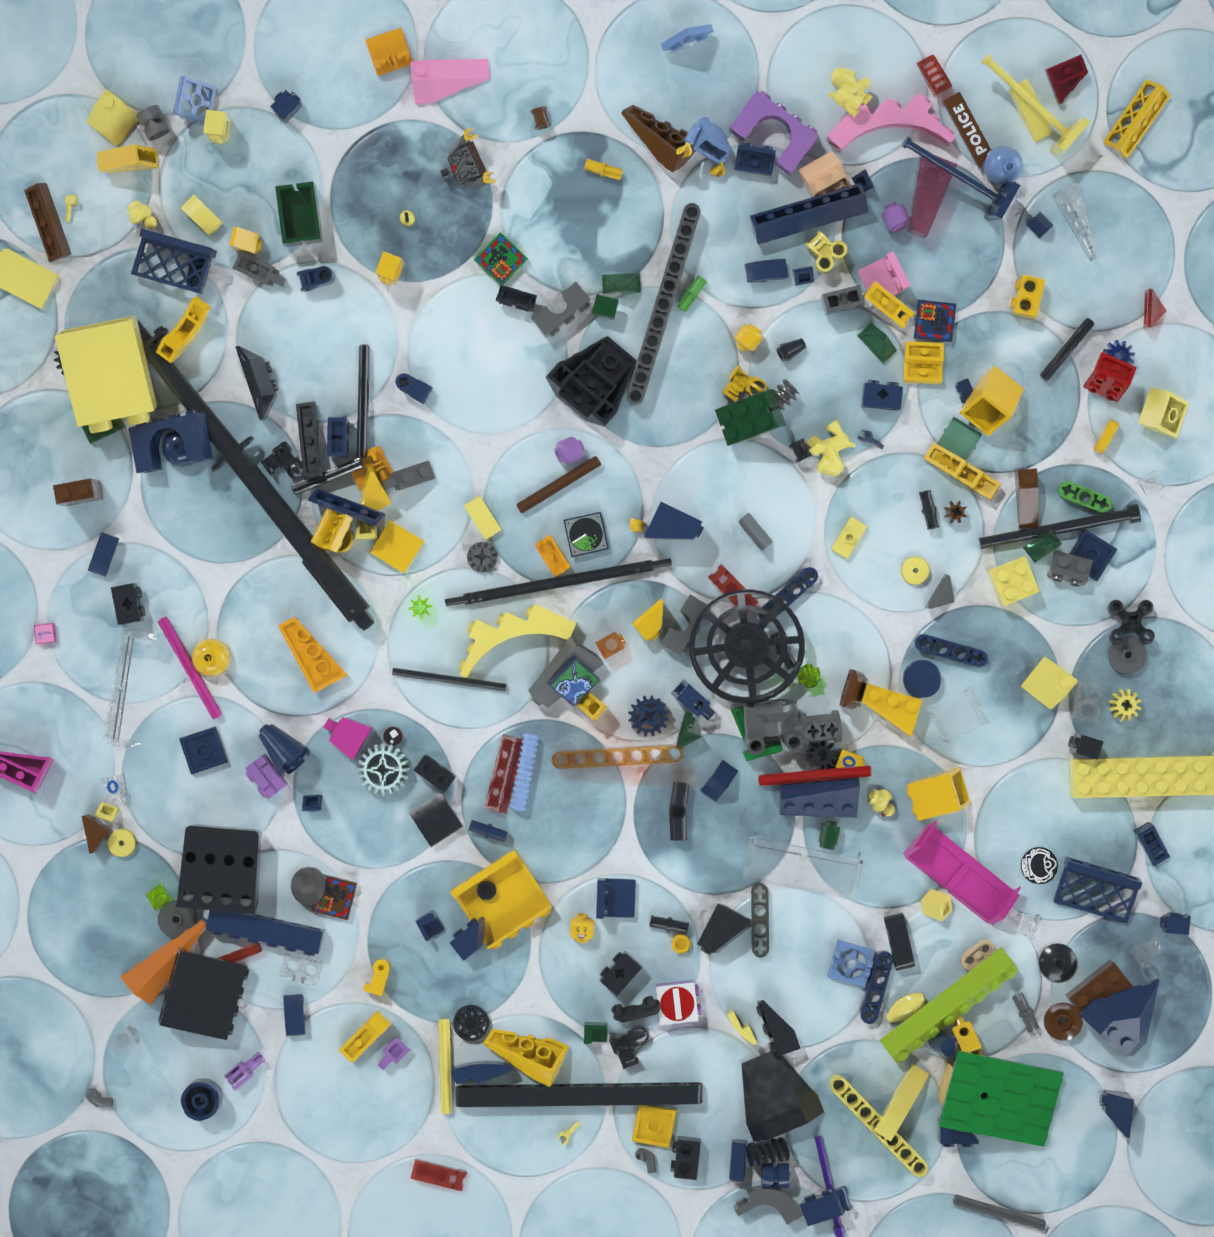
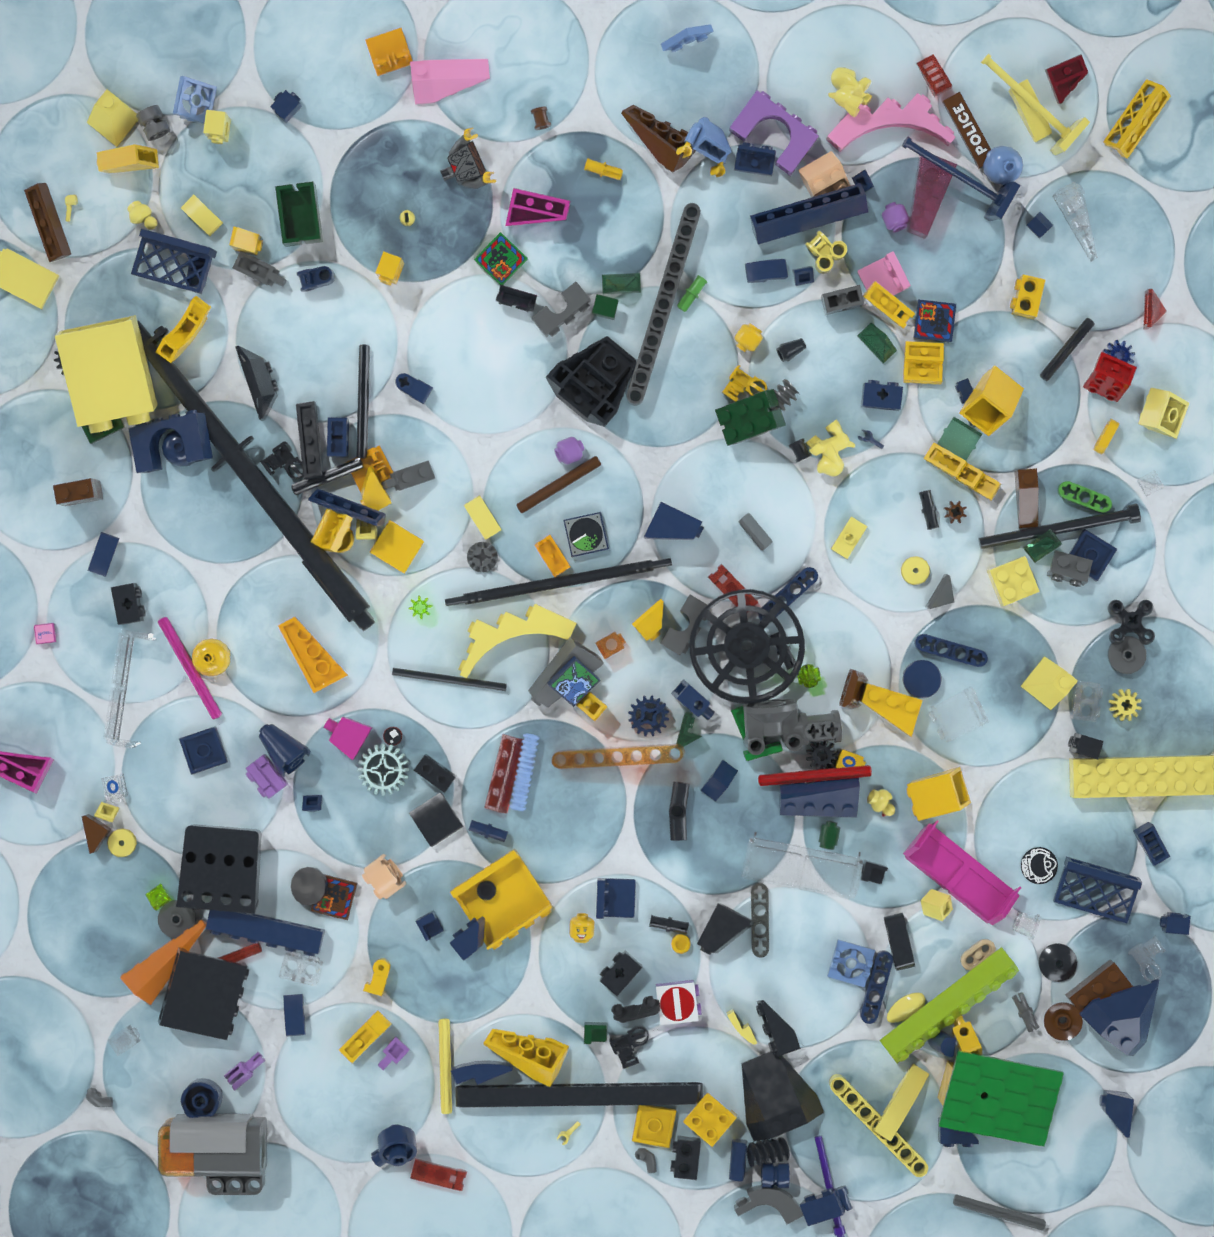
black wheel [453,1005,489,1041] -> none
yellow hinge [629,518,645,533] -> none
none -> piece [158,1114,267,1195]
none -> light nougat brick [362,854,406,899]
none -> dark blue piece [371,1124,417,1167]
none -> dark pink wedge [505,188,571,226]
none -> yellow bracket [683,1093,737,1147]
none -> black panel [859,860,888,884]

